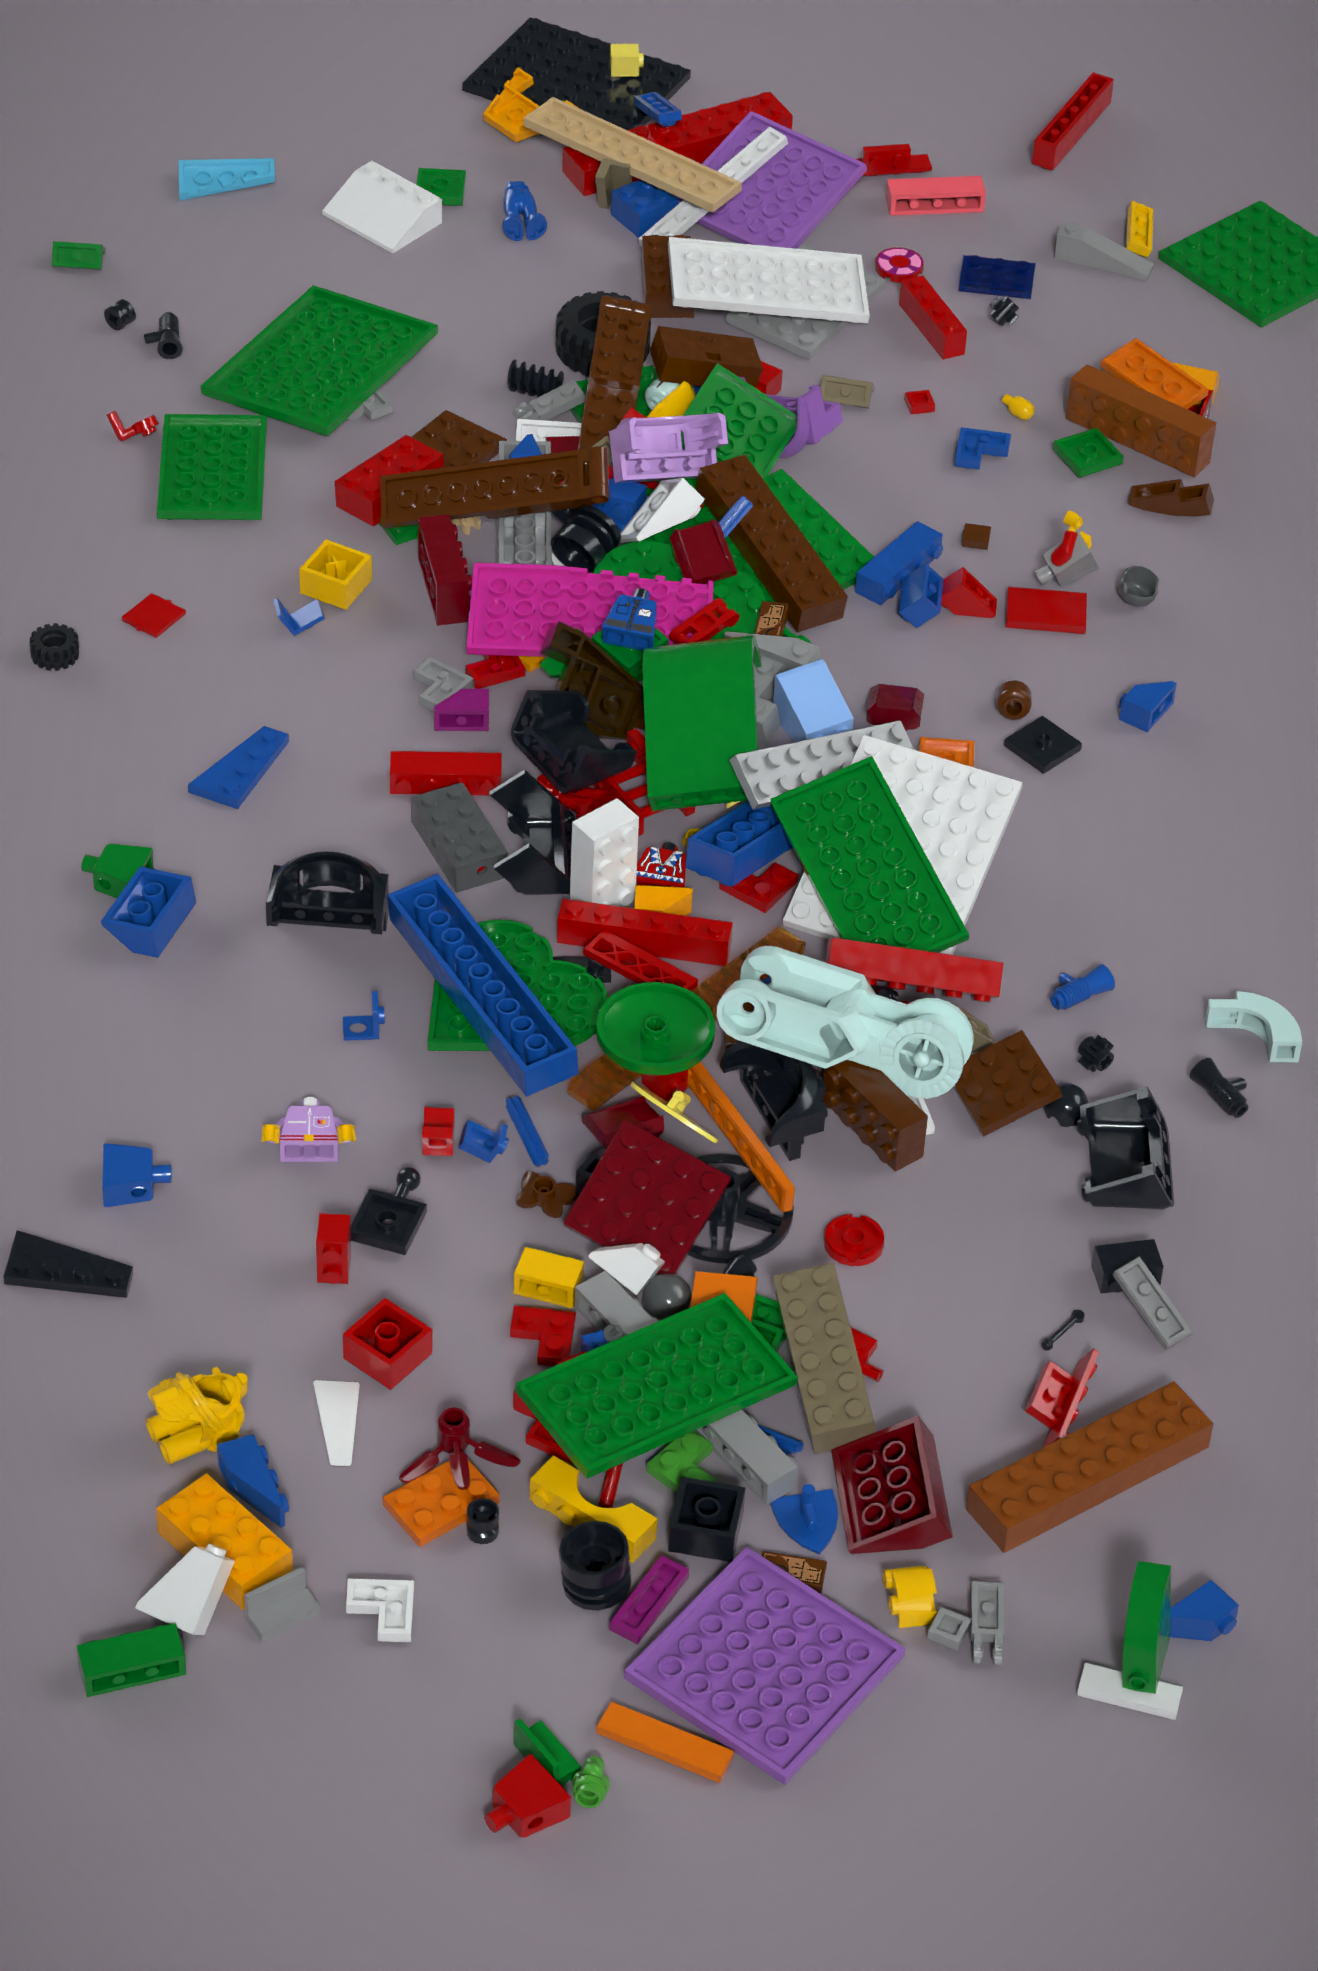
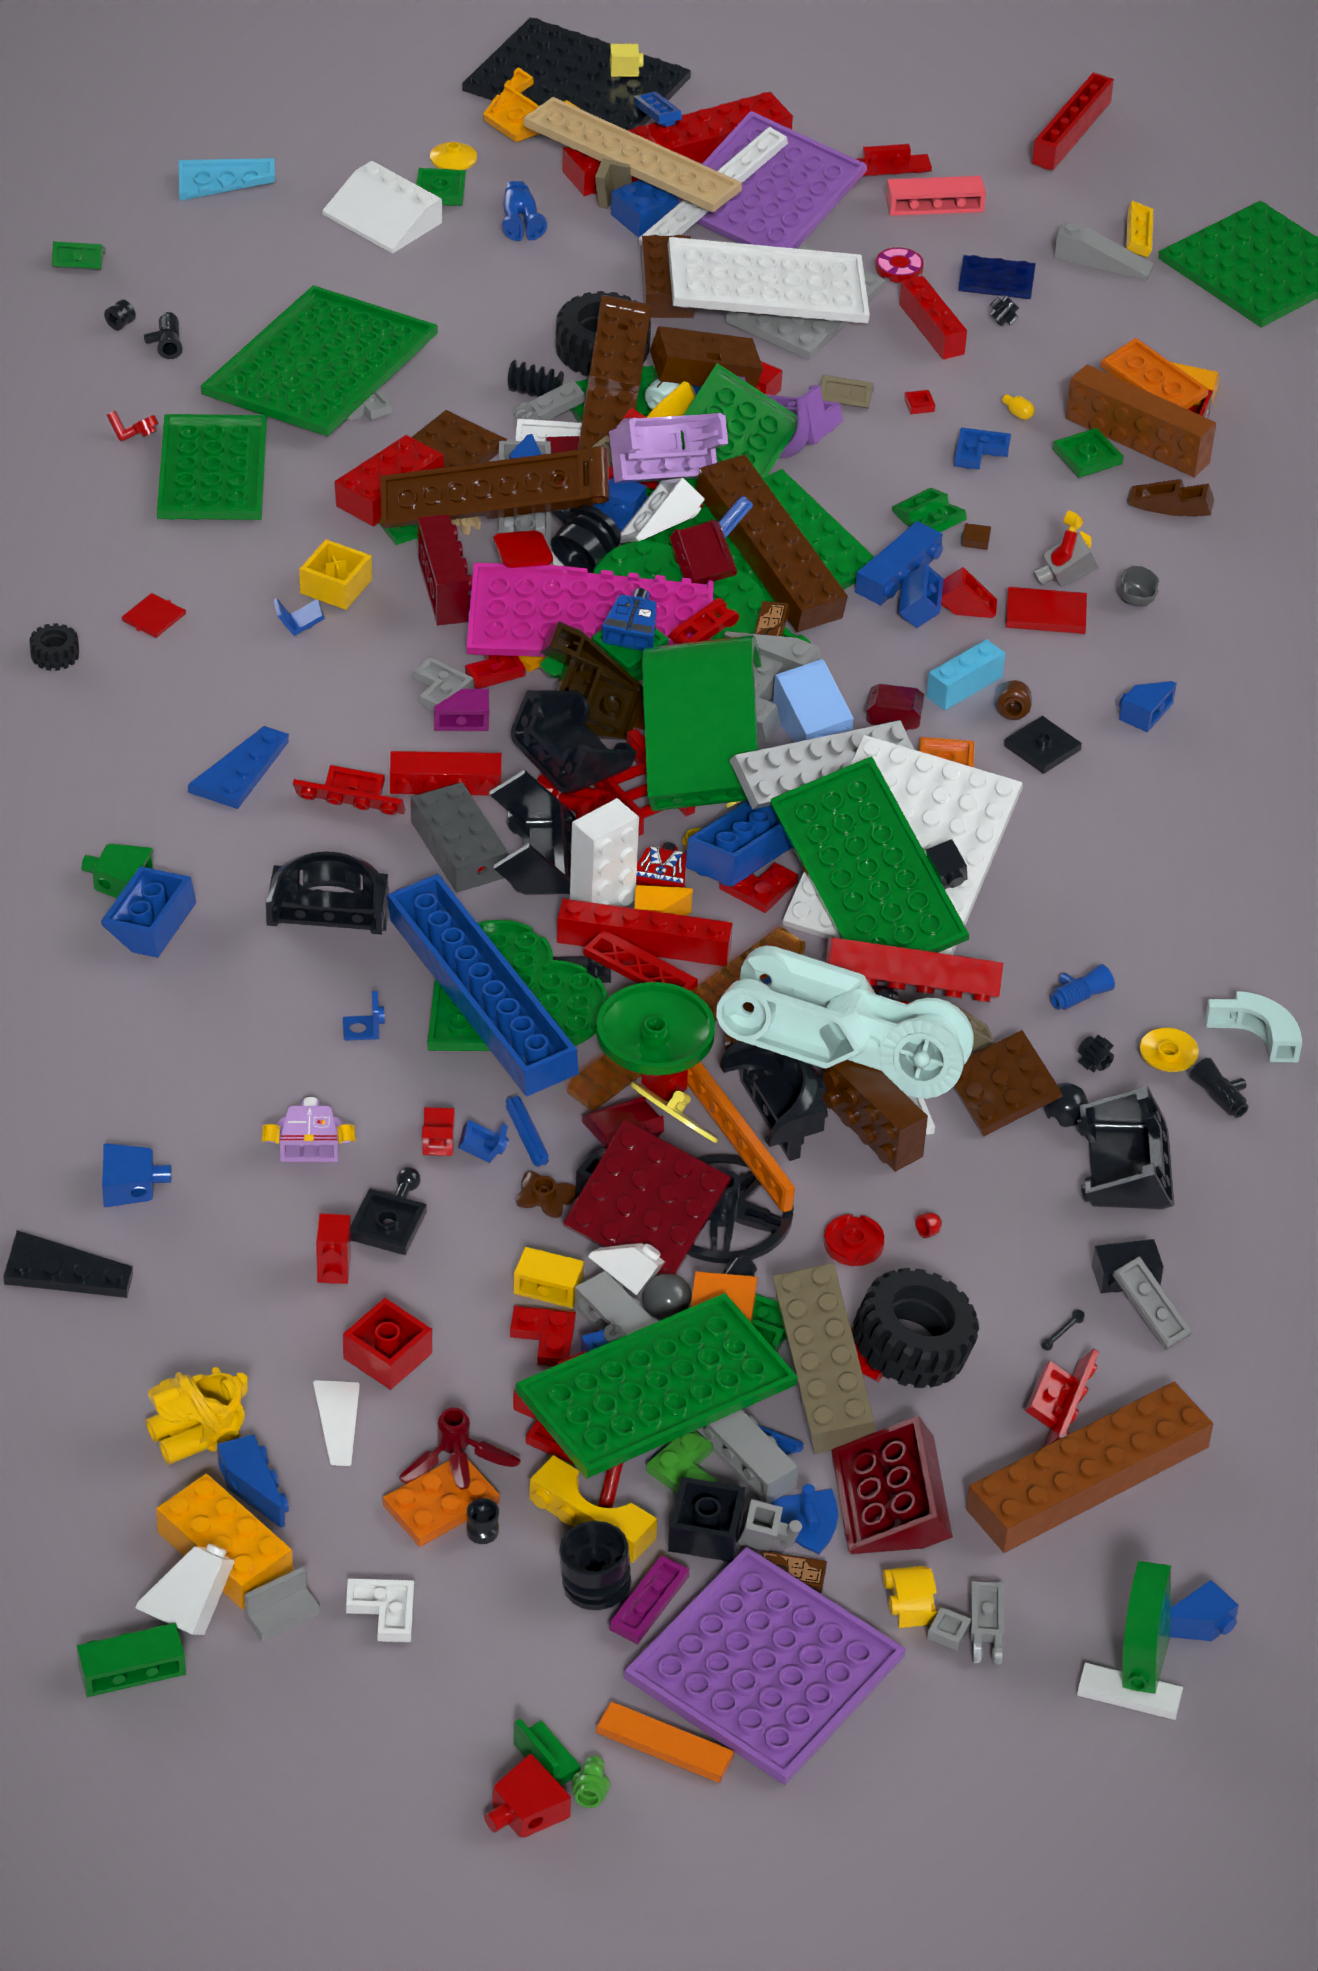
none -> red bracket [293,765,406,815]
none -> yellow dish [430,142,477,170]
none -> red piece [493,530,553,568]
none -> light grey brick [737,1499,802,1552]
none -> black tyre [853,1268,979,1388]
none -> green slope [892,487,967,532]
none -> red hinge [915,1212,942,1238]
none -> medium azure brick [926,639,1006,711]
none -> black brick [926,839,968,889]
none -> yellow dish [1140,1028,1199,1072]

